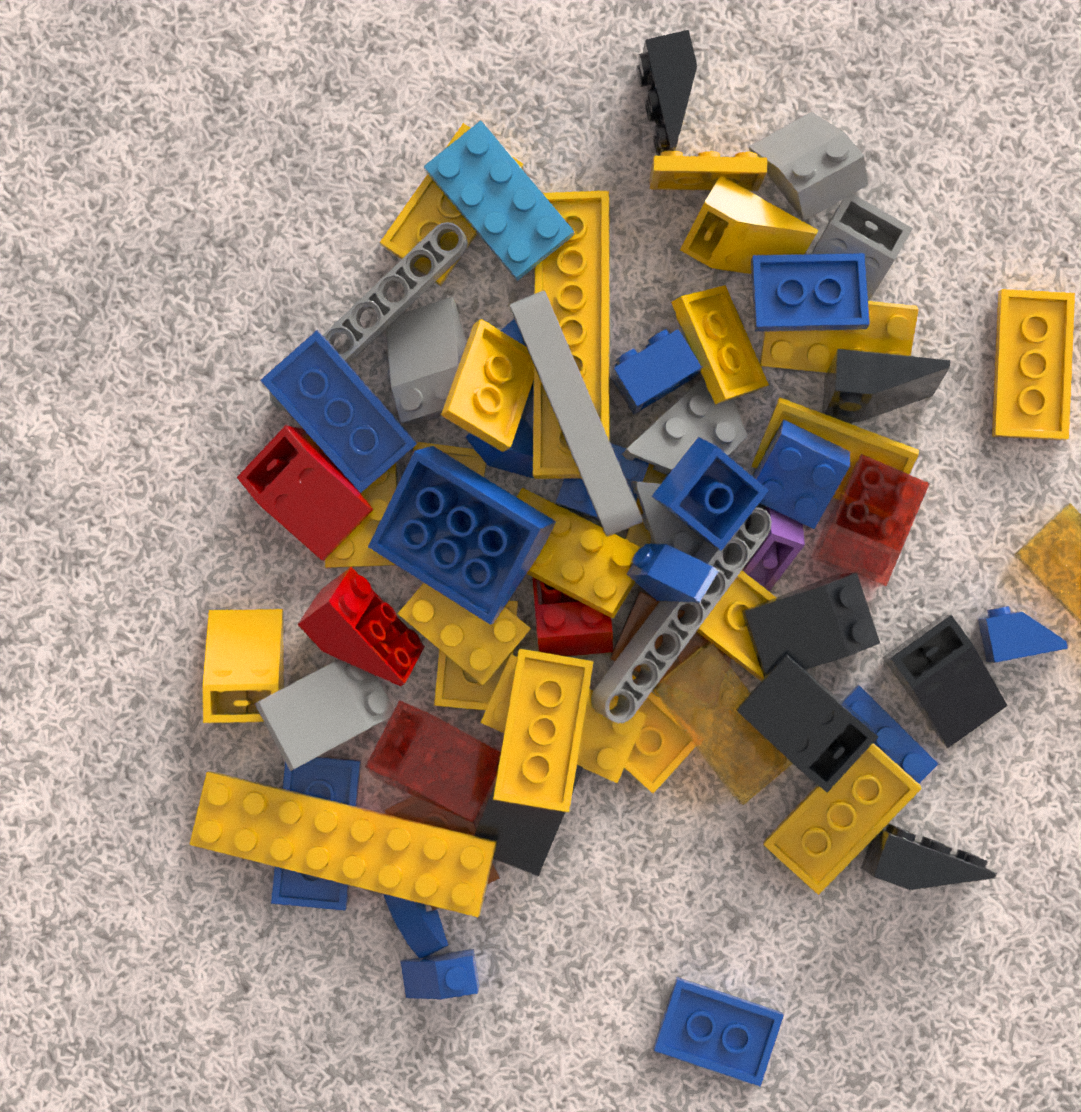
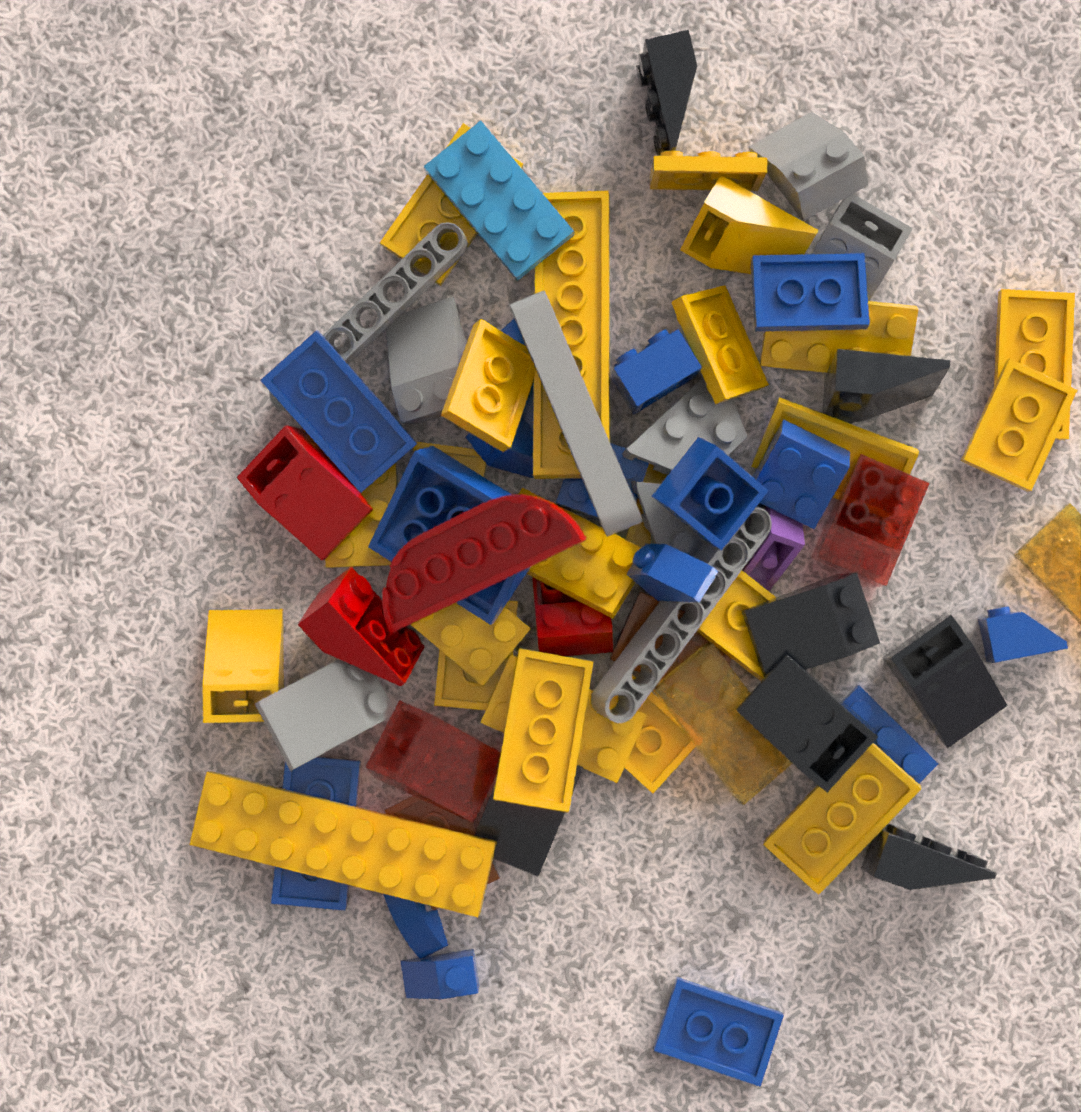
none -> red plate [382,494,587,634]
none -> yellow plate [960,359,1077,492]

